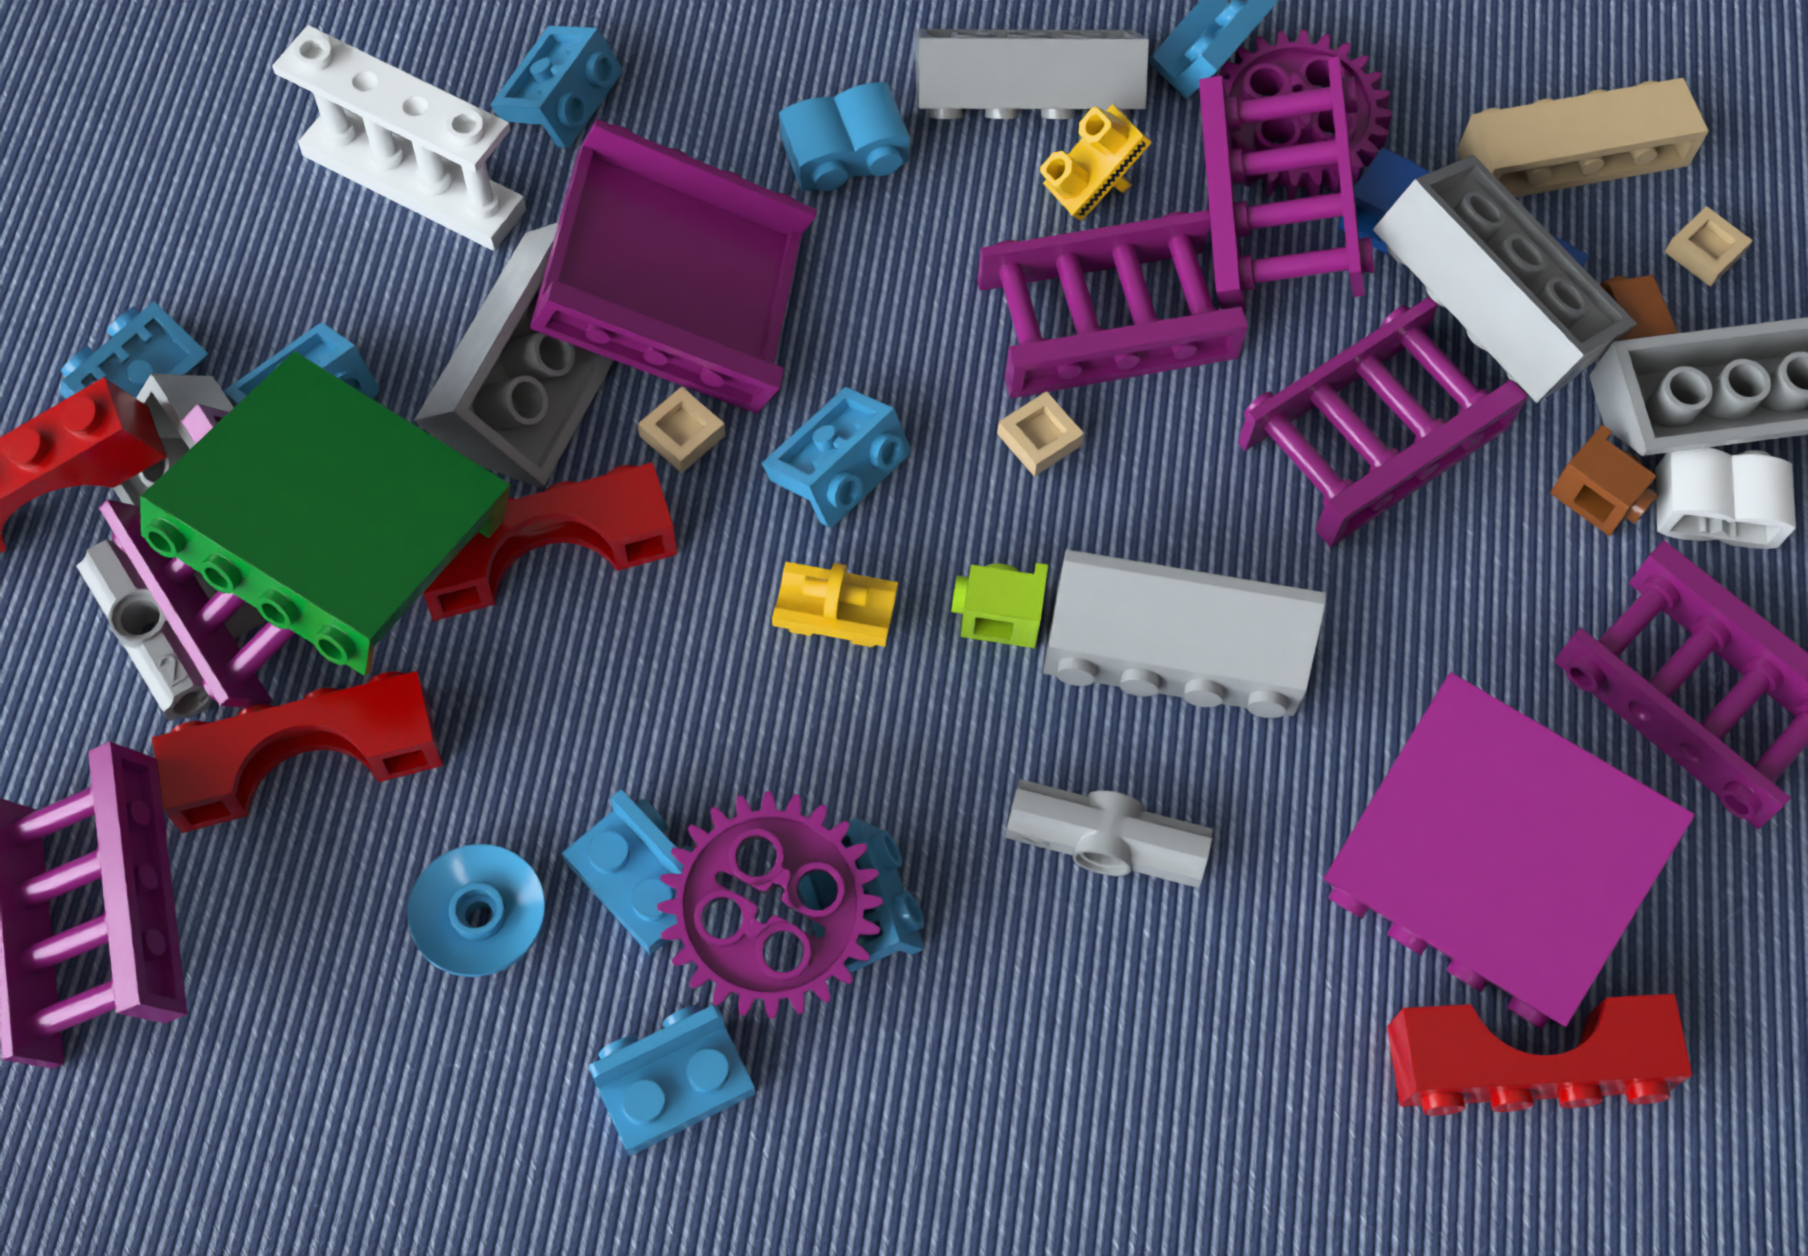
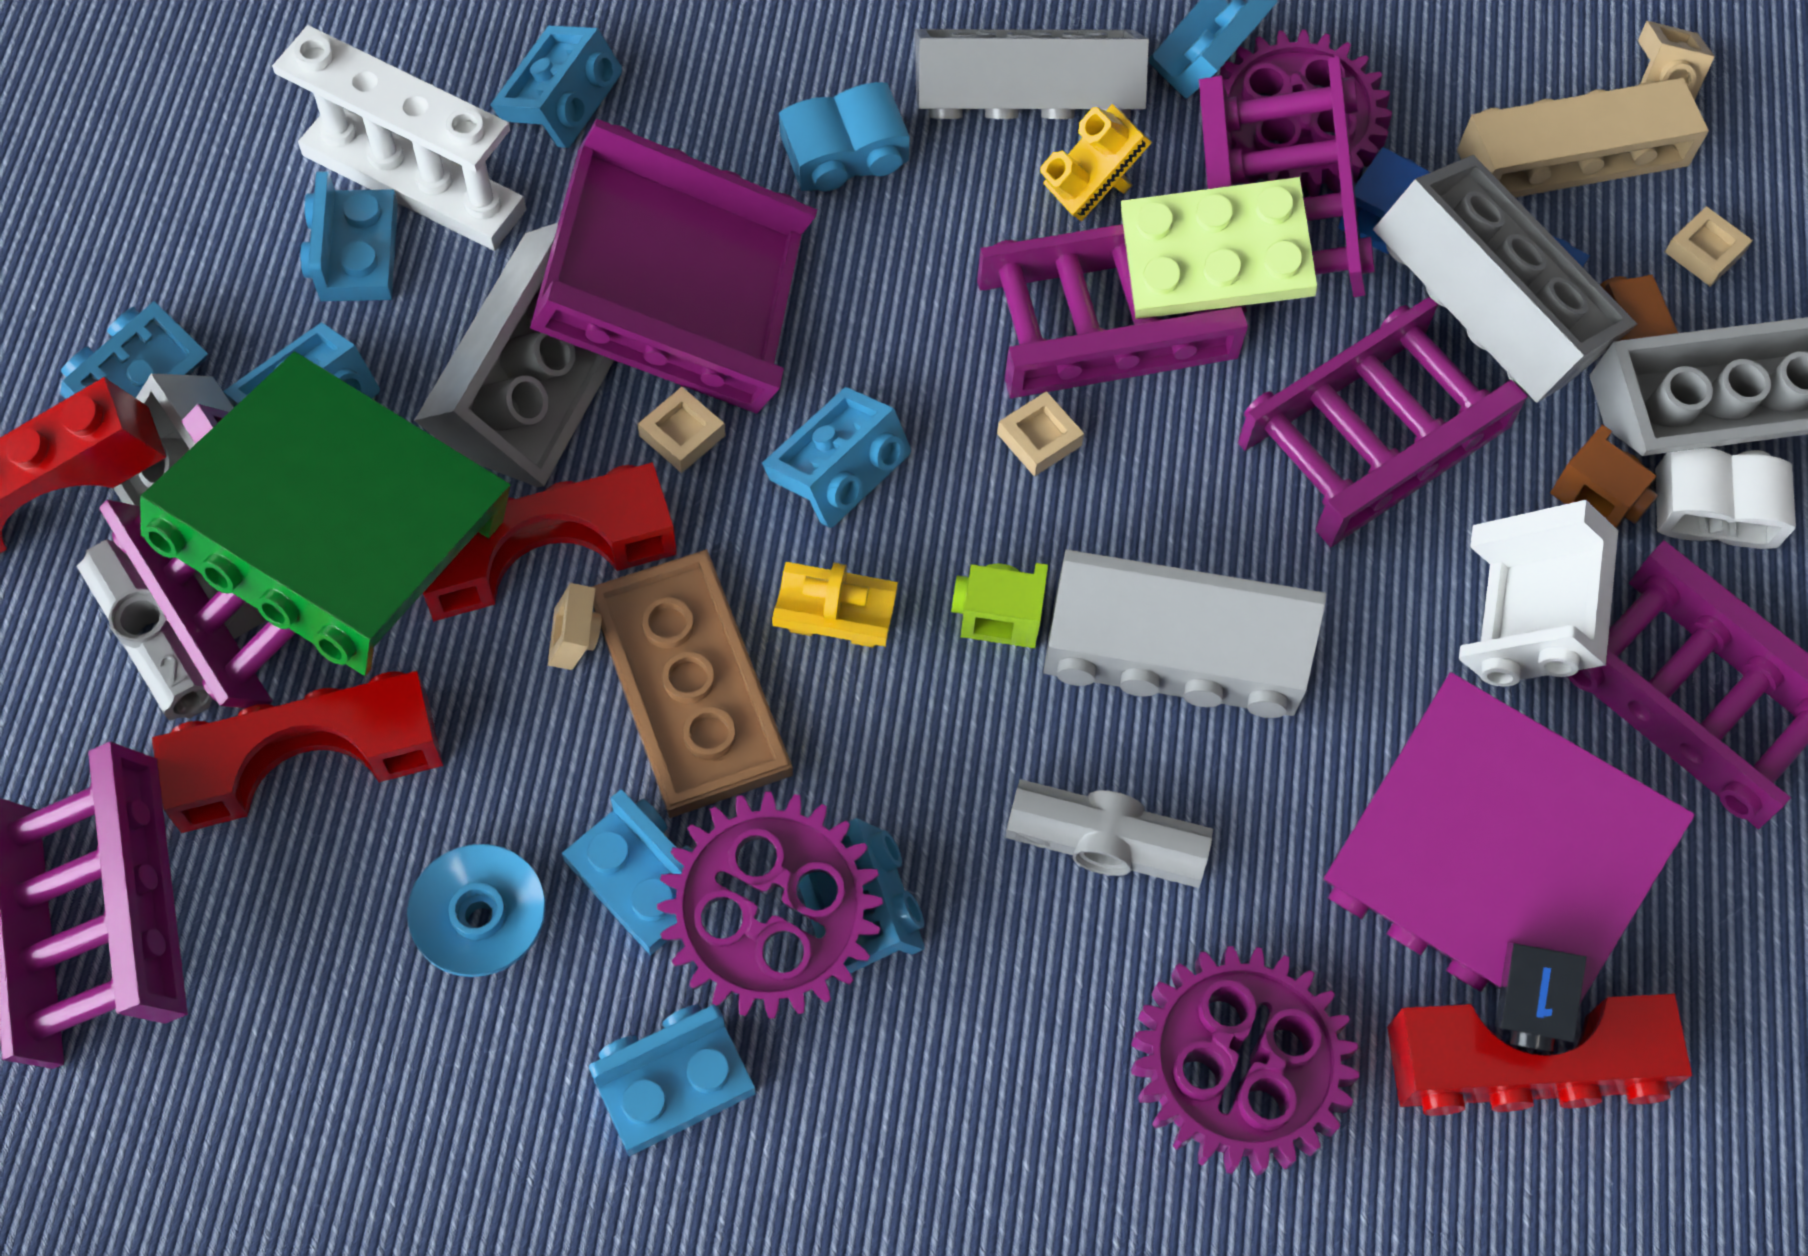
none -> dark azure bracket [300,171,398,301]
none -> tan plate [547,583,602,670]
none -> medium nougat tile [592,549,793,818]
none -> yellowish green plate [1121,177,1317,319]
none -> magenta gear [1131,946,1359,1175]
none -> white panel [1459,500,1618,687]
none -> black brick [1495,942,1587,1051]
none -> tan bracket [1638,21,1715,101]

